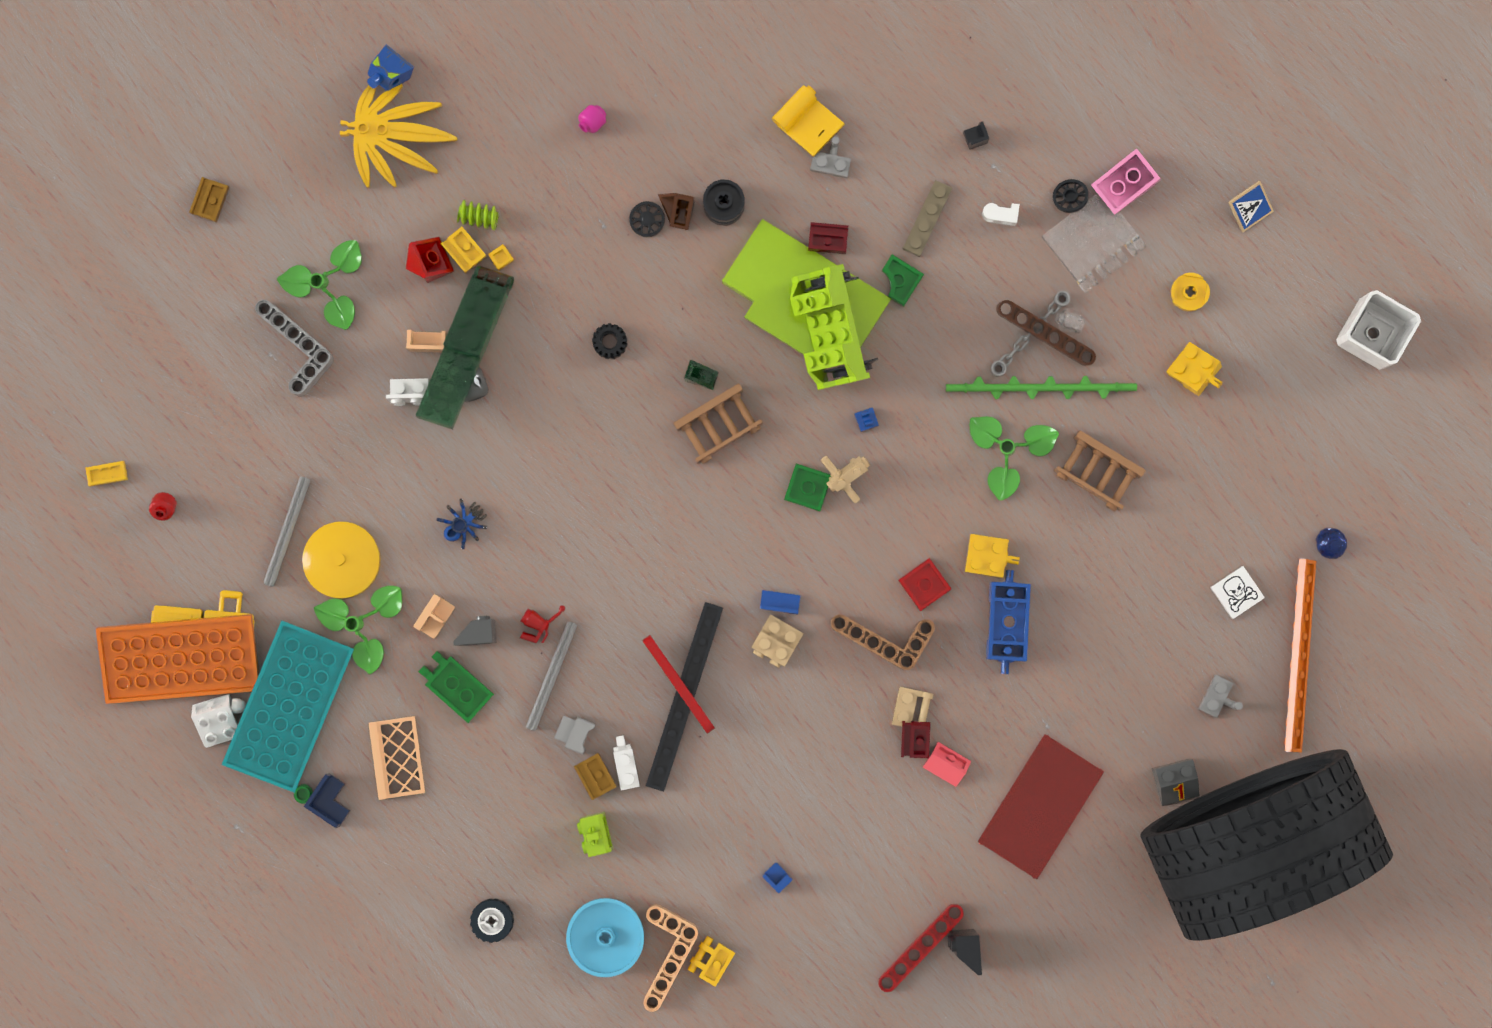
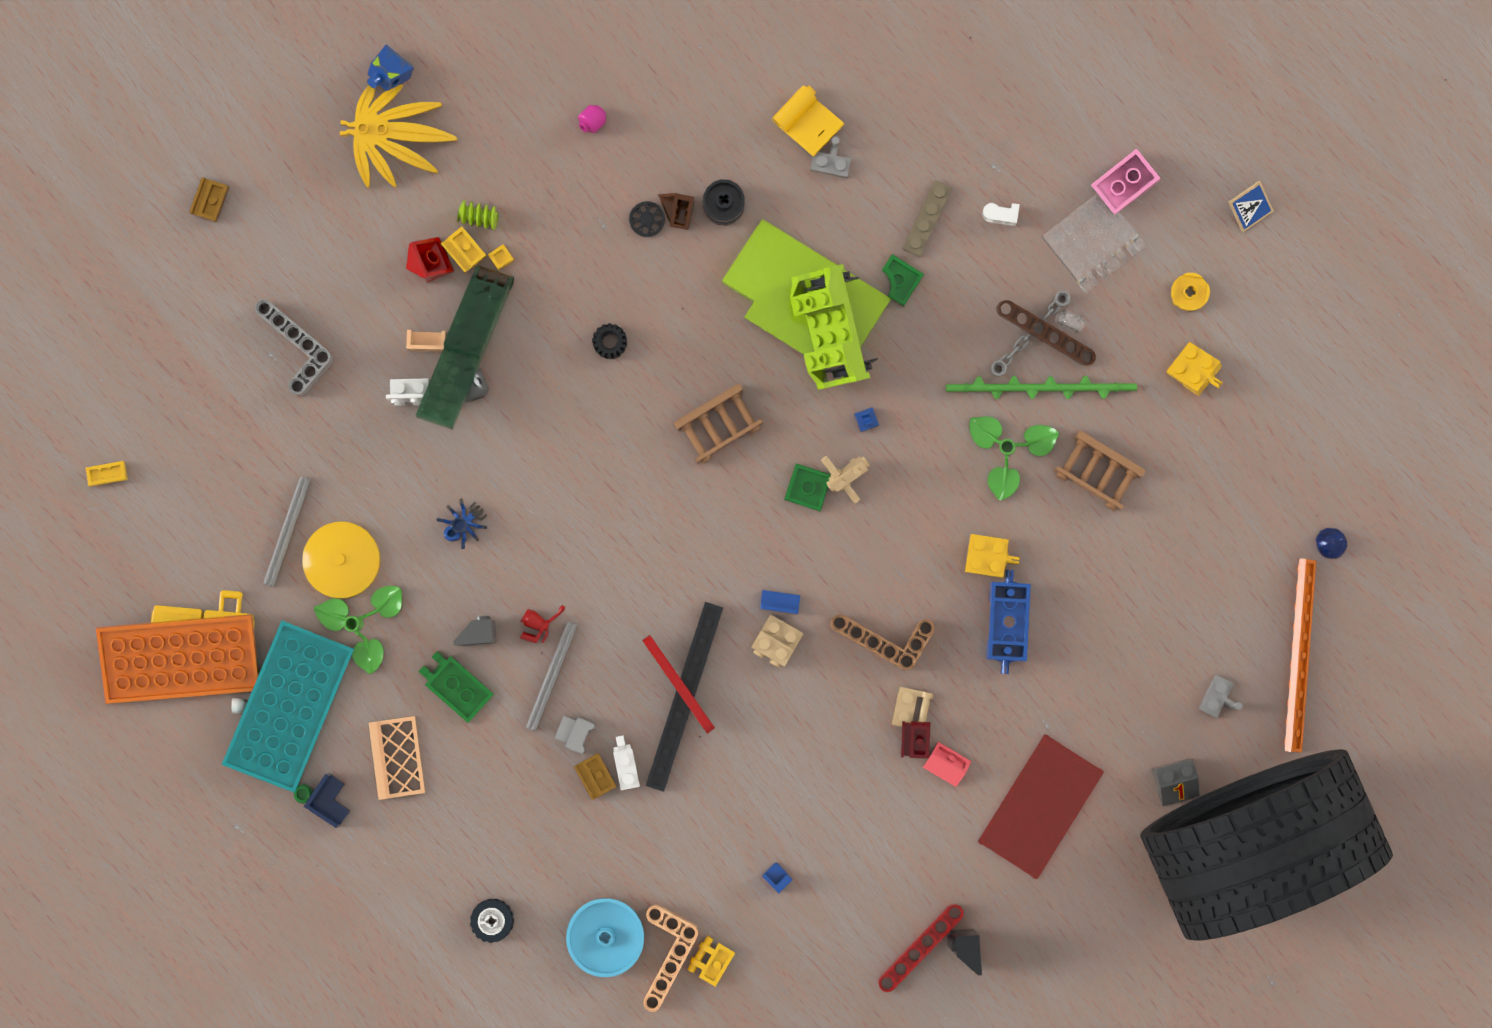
red head [149,492,177,521] -> none
white bracket [191,694,238,748] -> none
bright green plant [277,240,362,330] -> none
light nougat panel [413,594,455,639] -> none
lime hinge [577,811,613,857] -> none
clear green slope [684,360,719,390] -> none
dark red plate [808,222,848,254] -> none
red tile [898,558,951,611] -> none
black panel [963,121,989,150] -> none
black wheel [1053,179,1089,213] -> none
white tile [1210,566,1265,619] -> none
white plate [1336,290,1421,370] -> none

